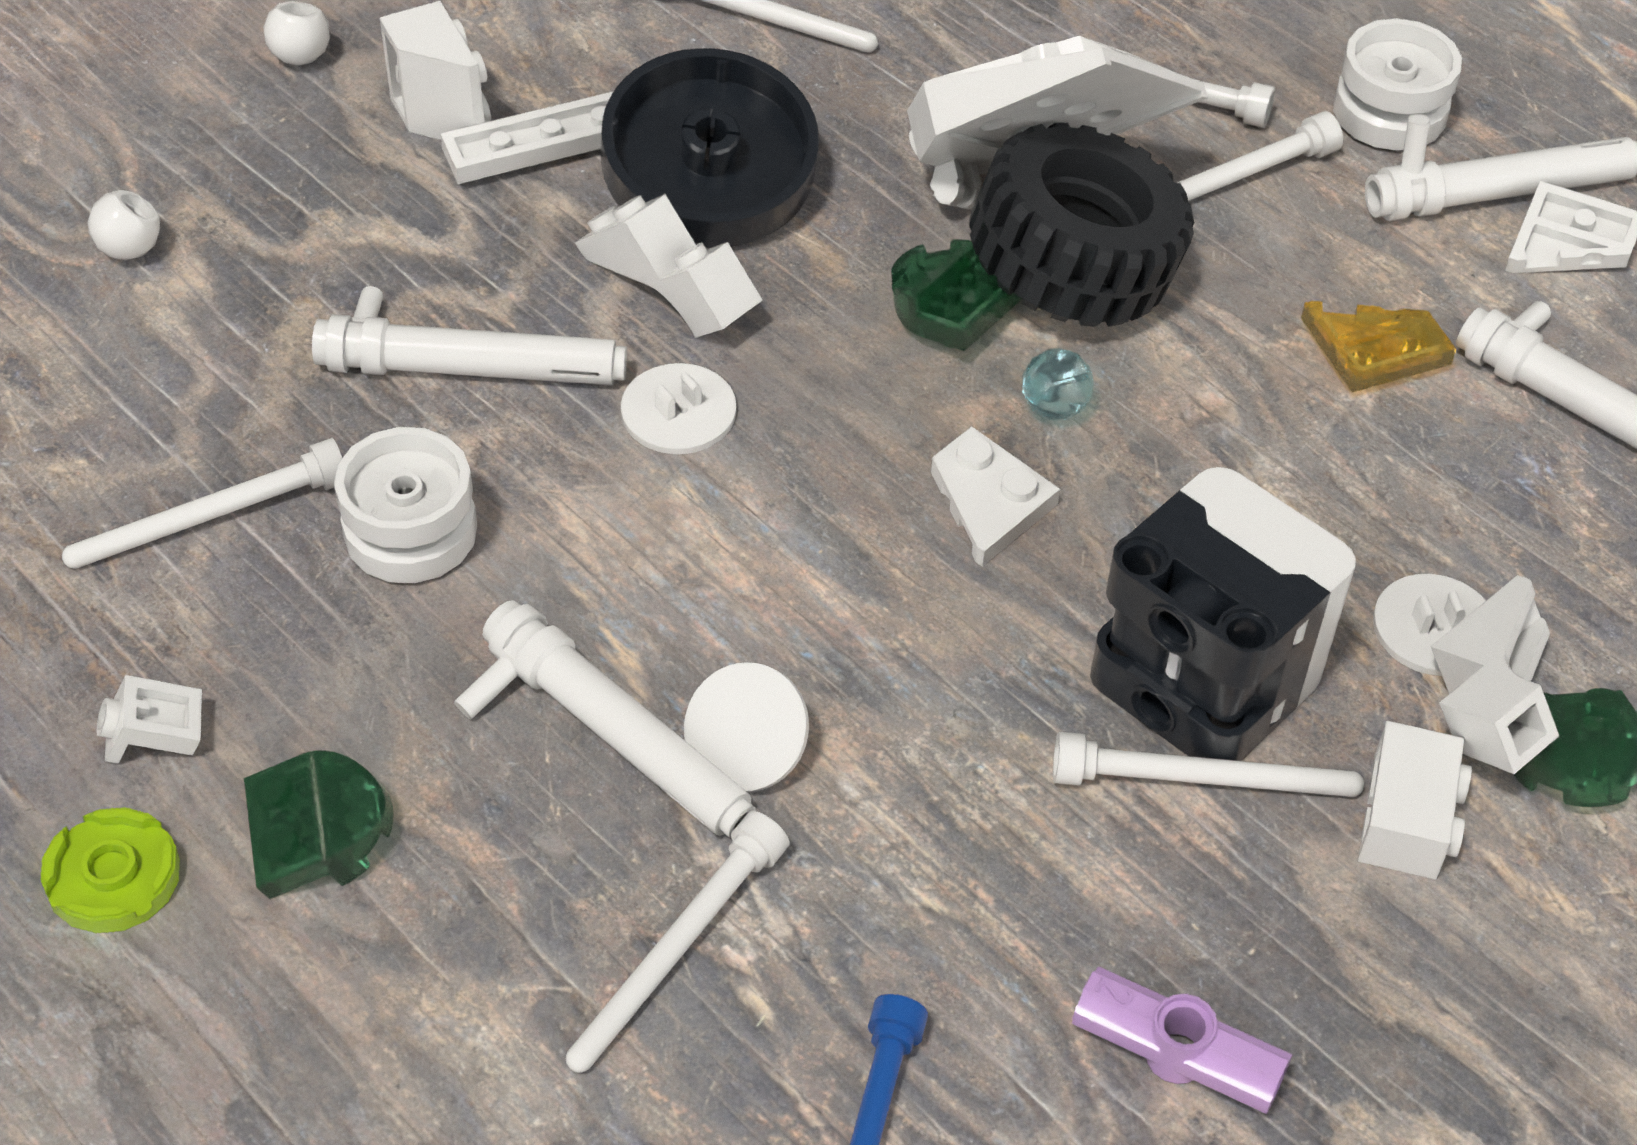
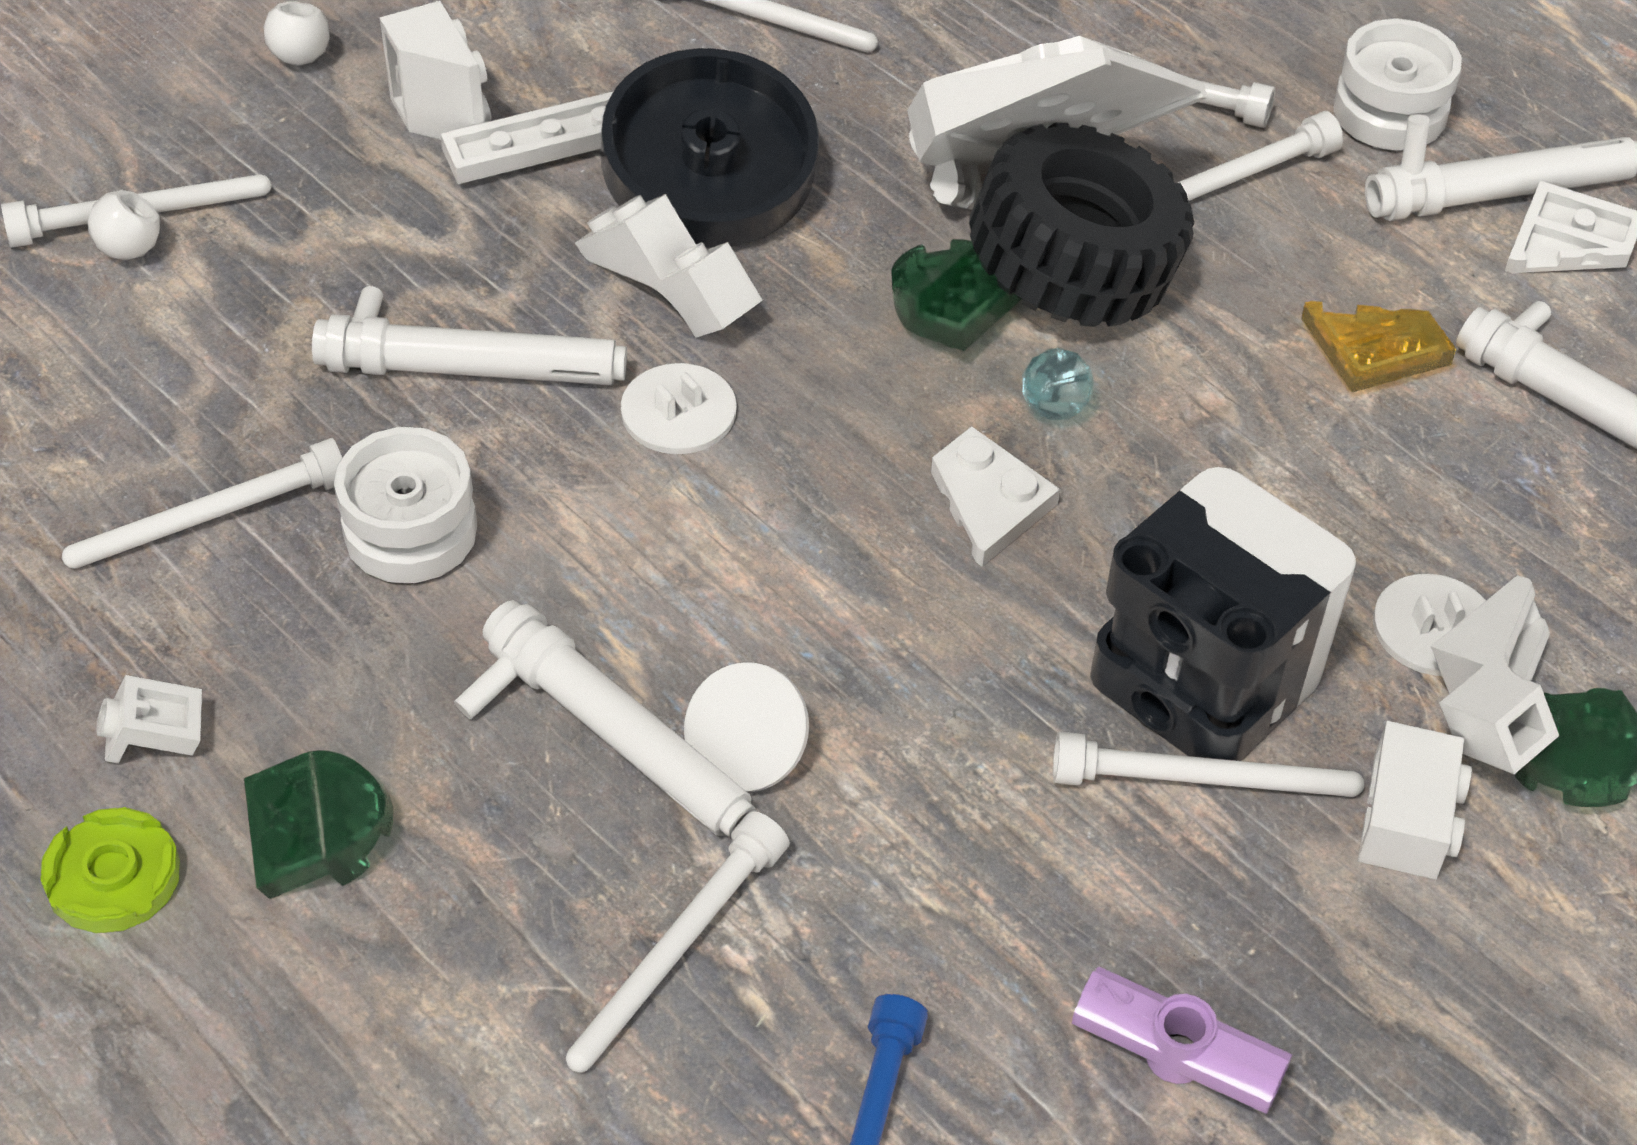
none -> white piece [1,174,271,248]

